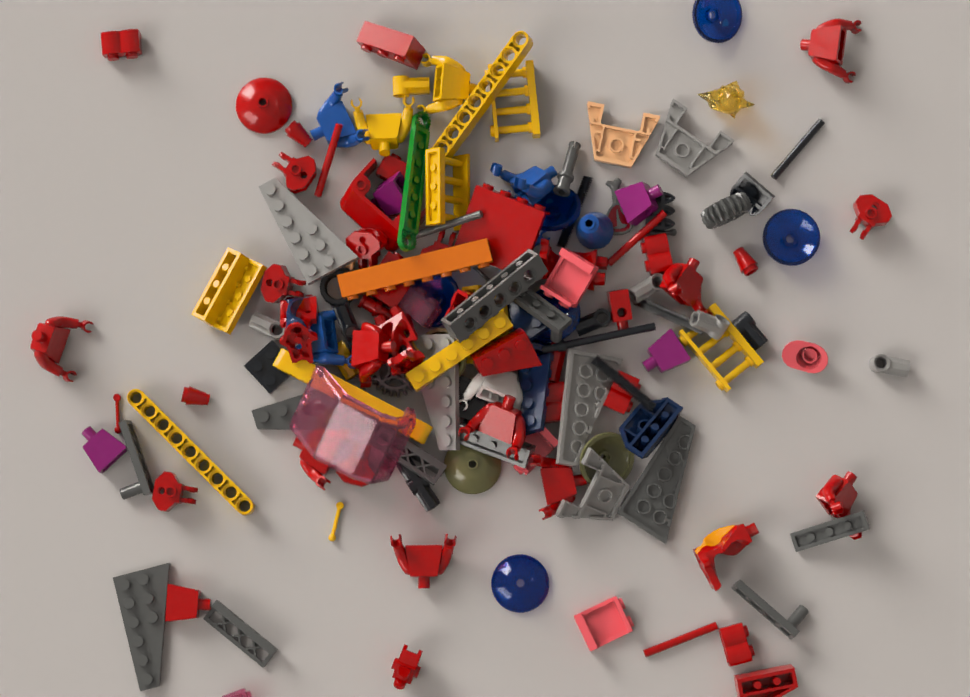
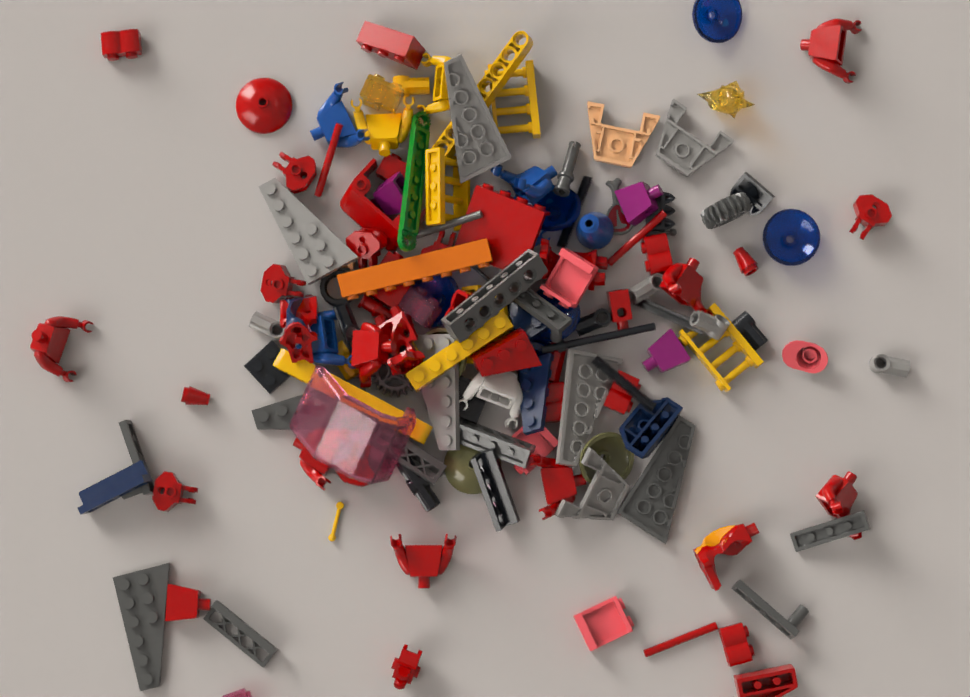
magenta torso [82,426,128,474] -> none
red hinge [113,394,122,434] -> none
yellow beam [127,389,255,516] -> none
yellow brick [191,248,267,335] -> none
red cone [285,120,313,148] -> none
red torso [458,395,526,461] -> none
clear blue dish [491,554,549,613] -> none
black bar [771,119,825,180] -> none
none -> dark blue panel [78,460,153,515]
none -> clear yellow brick [360,74,404,114]
none -> light grey wing [444,54,512,183]
none -> black fence [470,448,520,532]

